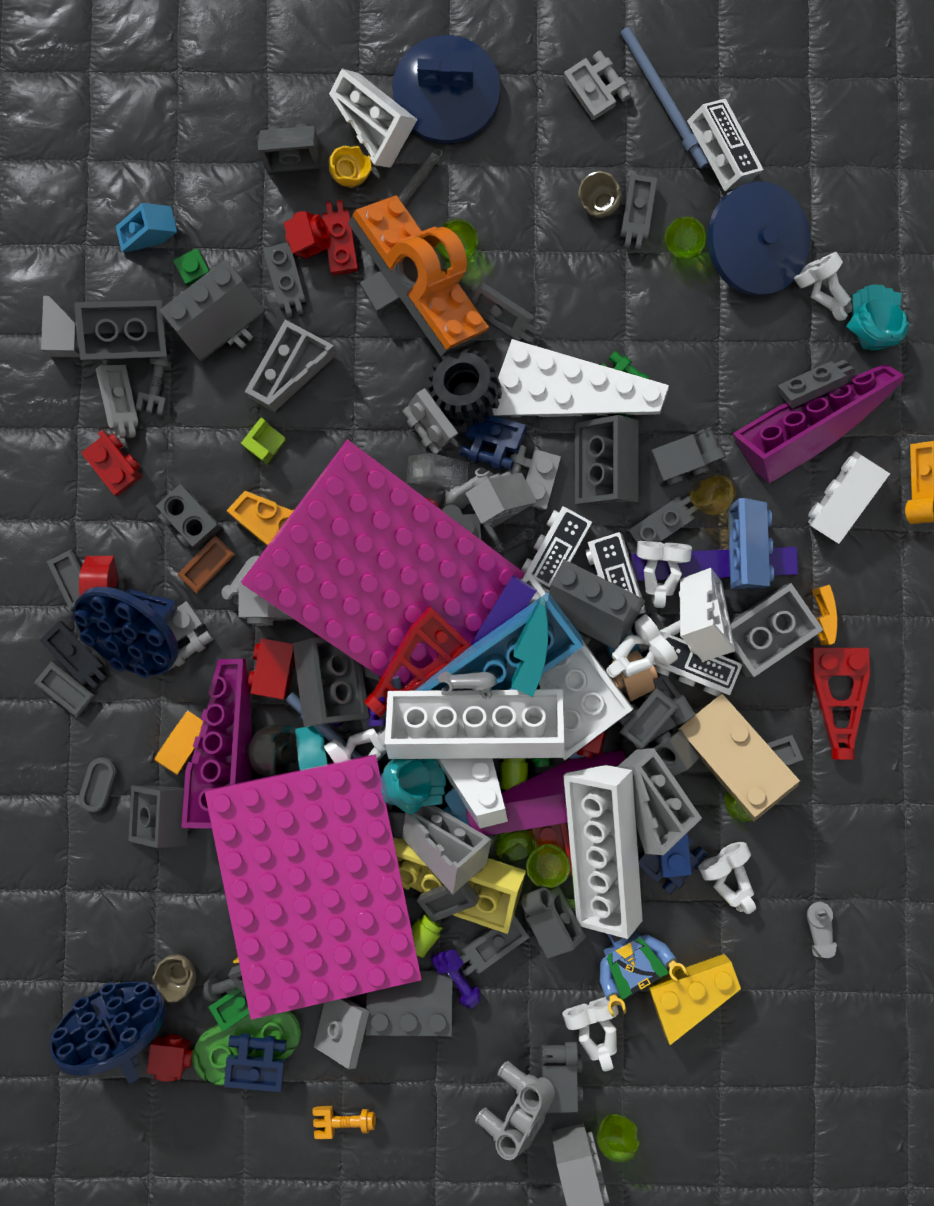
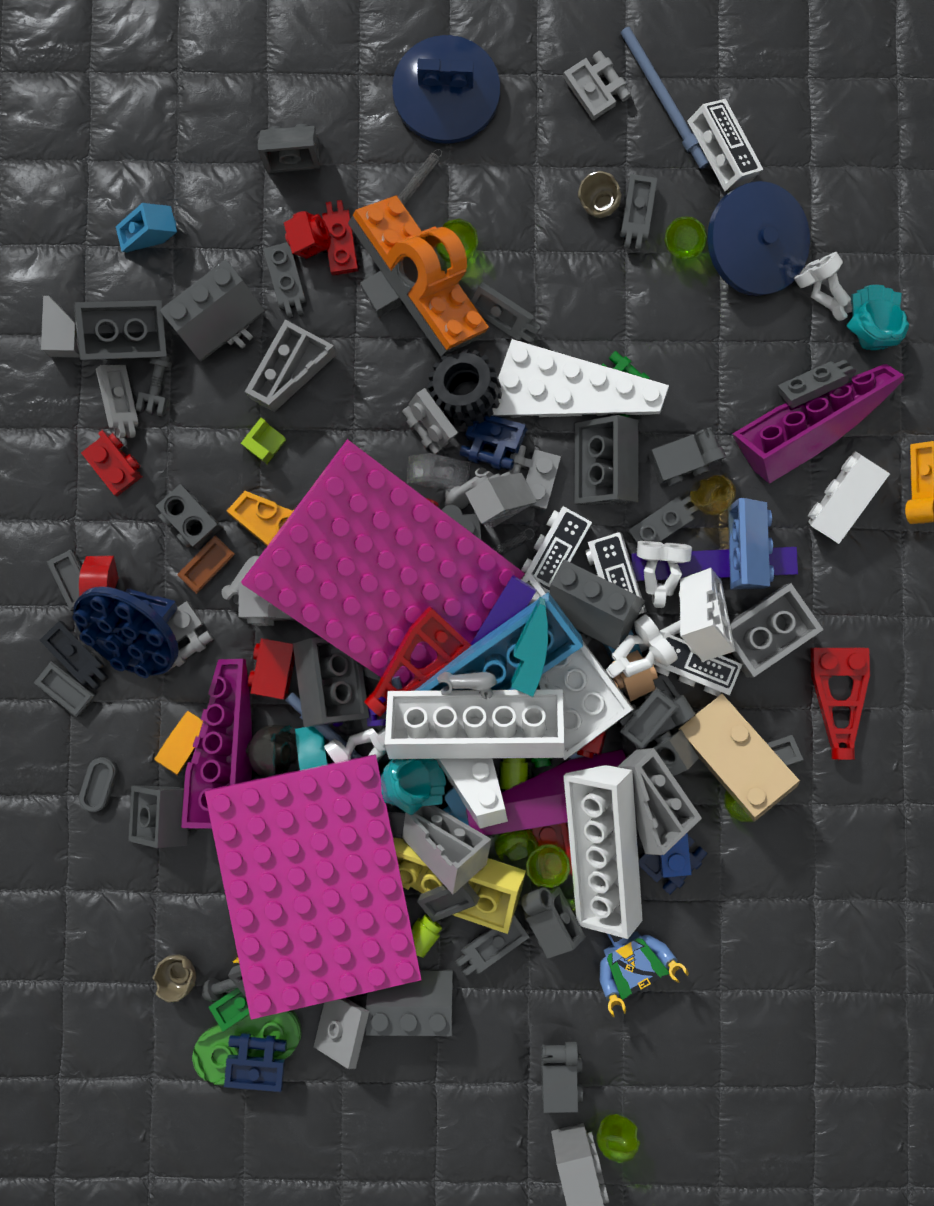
dark blue bracket [50,982,166,1084] -> none
red brick [147,1034,193,1082] -> none
green plate [173,248,209,287] -> none
light orange hinge [312,1106,376,1139] -> none
white wedge [329,69,417,168] -> none
yellow hair [329,146,372,188] -> none
dark purple hinge [431,949,481,1009] -> none
light grey piece [475,1061,555,1160] -> none
white piece [562,997,619,1071] -> none
yellow wedge [647,954,741,1045] -> none
white piece [698,842,756,914] -> none
light grey piece [807,902,837,958] -> none
light orange slope [812,585,837,645] -> none

